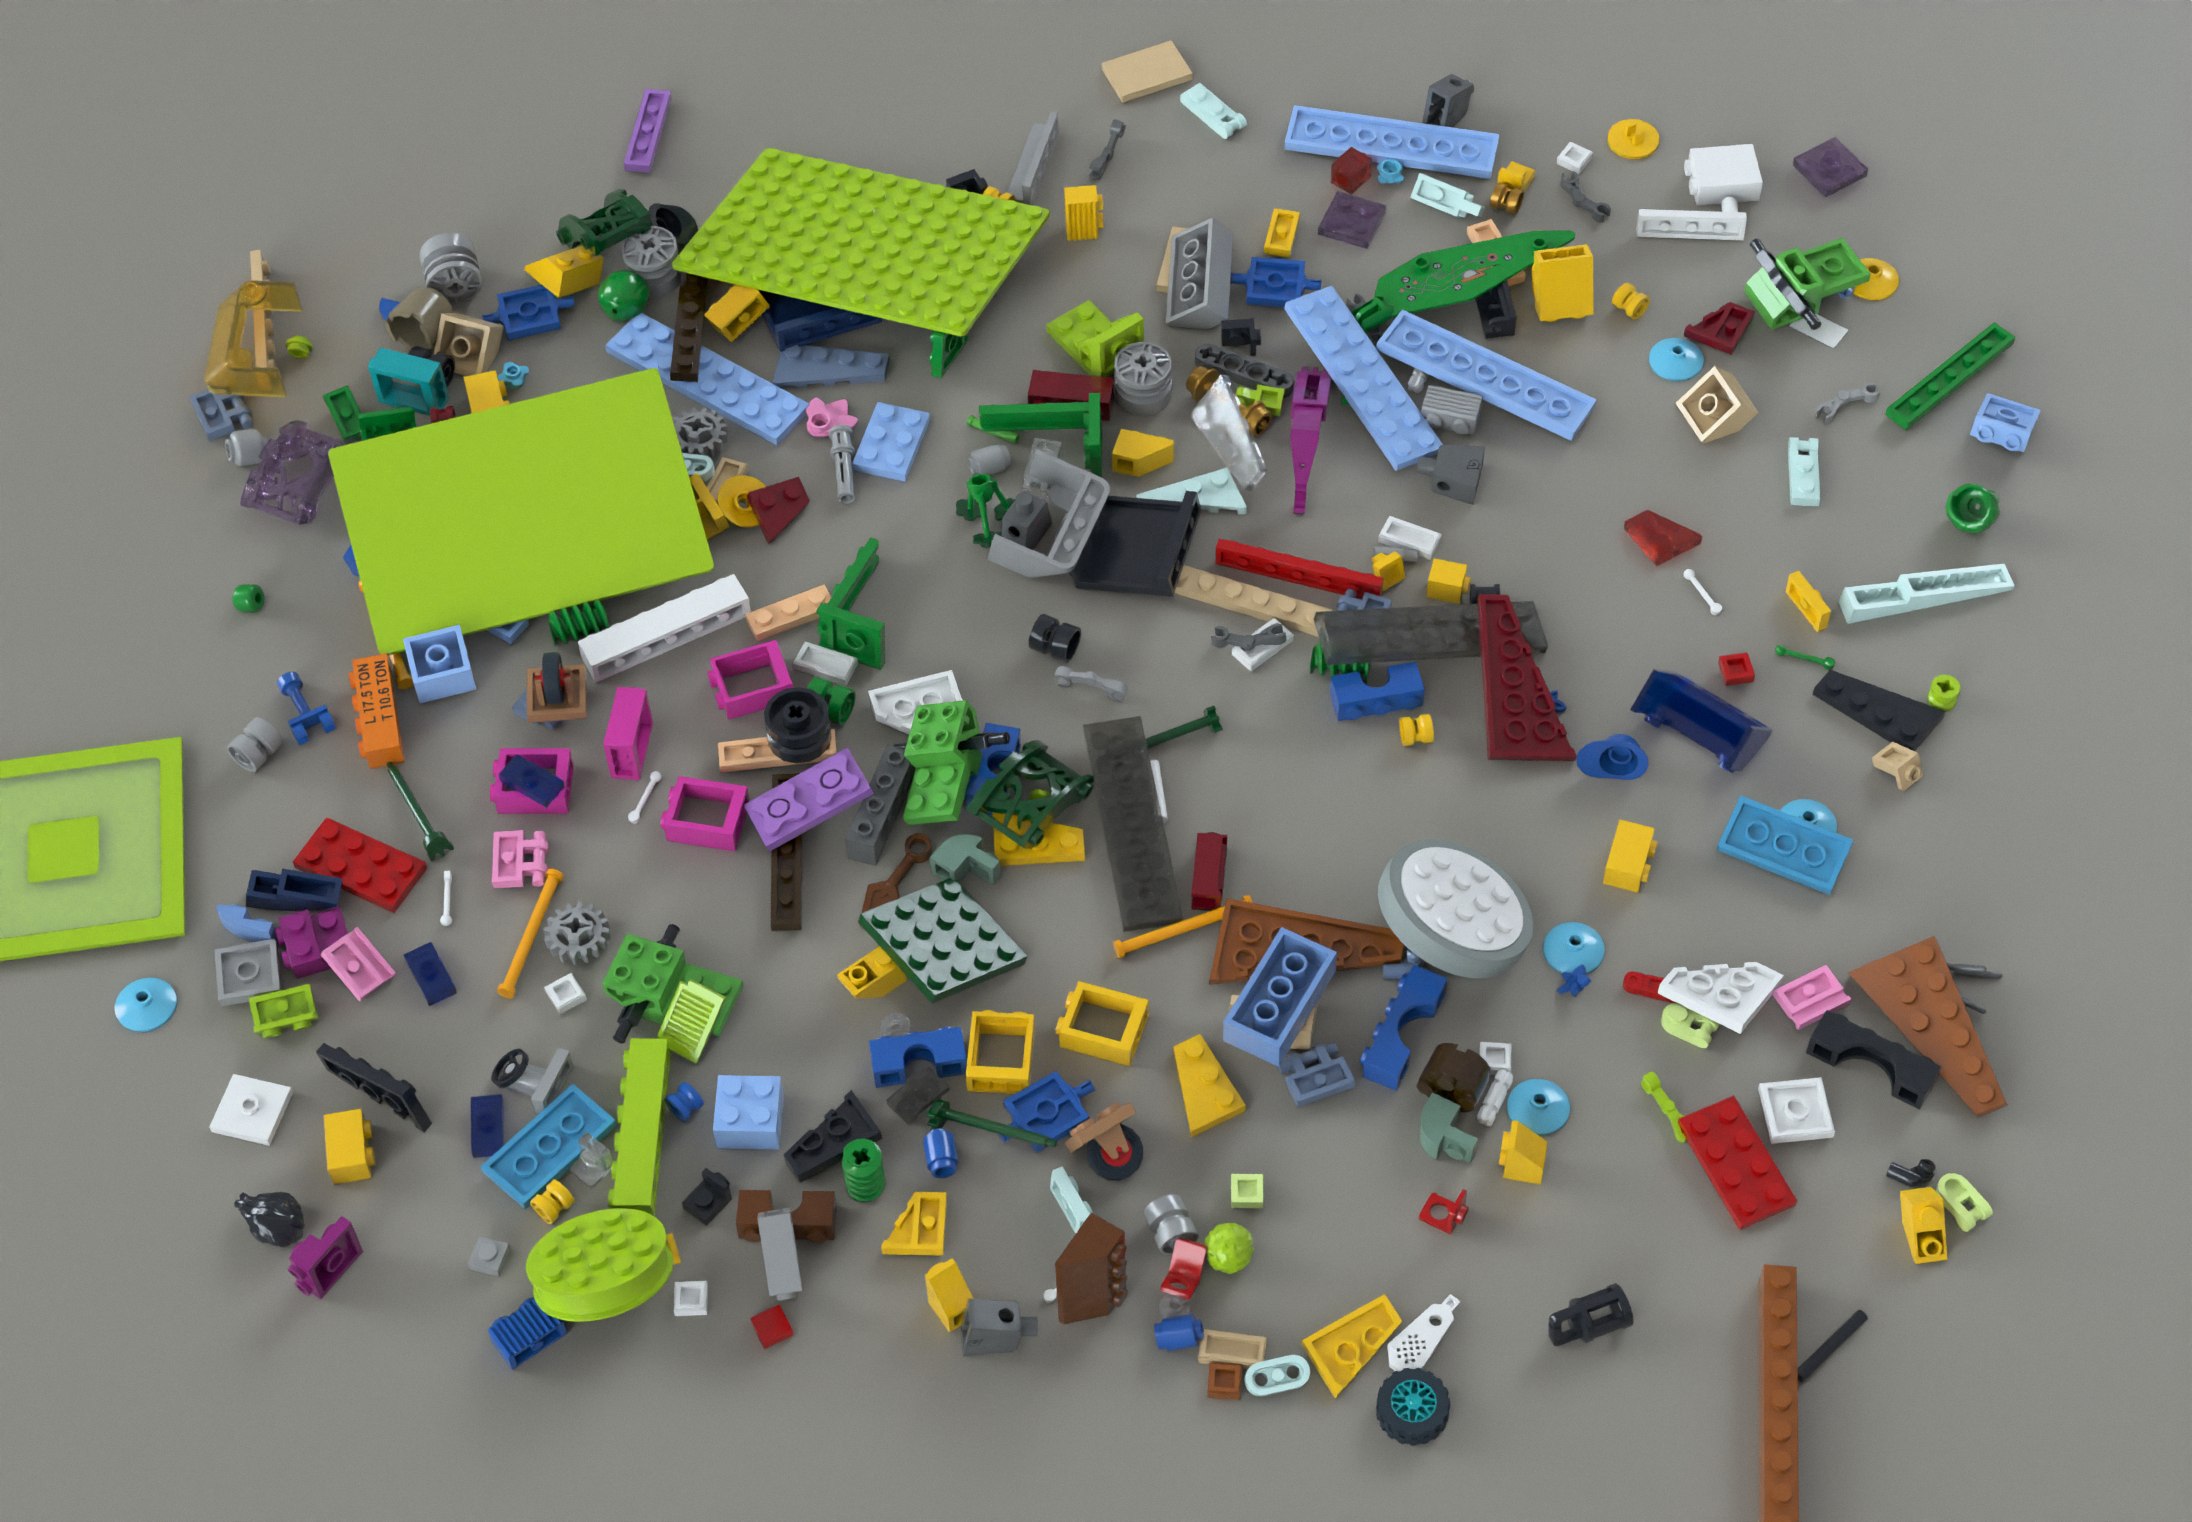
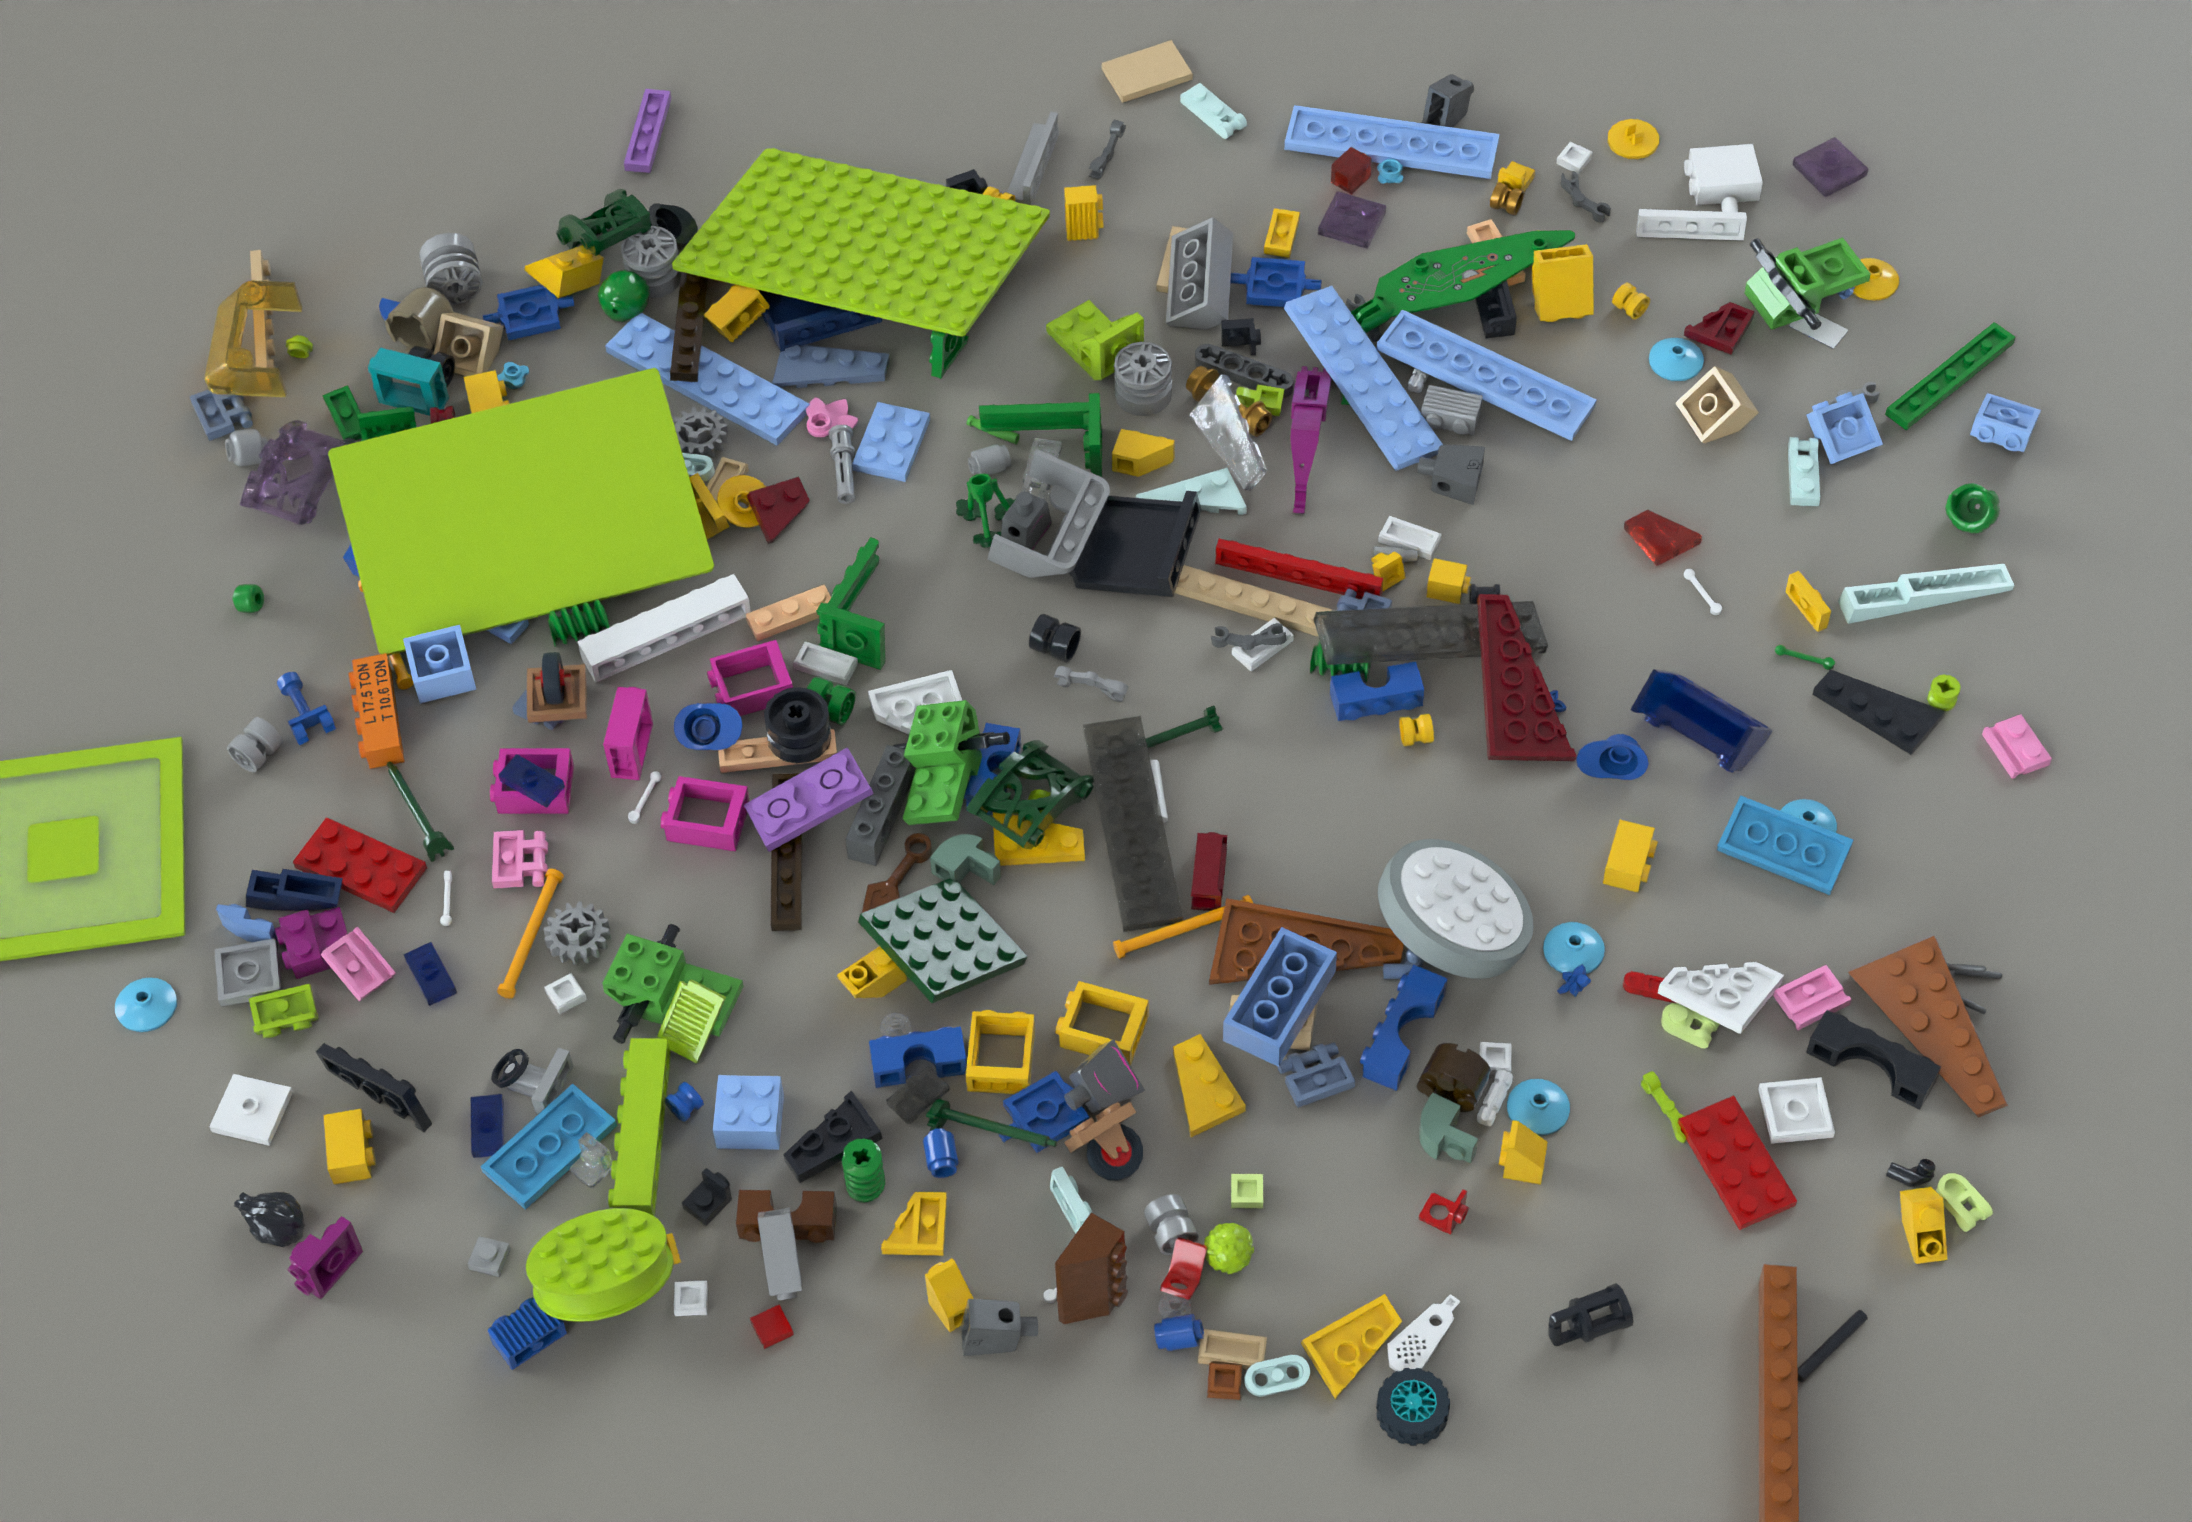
yellow wheel [530,1179,575,1224] -> none
dark red brick [1028,370,1115,421] -> none
light aqua hinge [1410,173,1485,218] -> none
red plate [1718,652,1755,686] -> none
tan bracket [1872,742,1923,791] -> none
none -> blue piece [674,703,743,750]
none -> dark grey torso [1064,1040,1145,1113]
none -> light blue plate [1806,392,1883,464]
none -> bright pink plate [1982,714,2052,779]

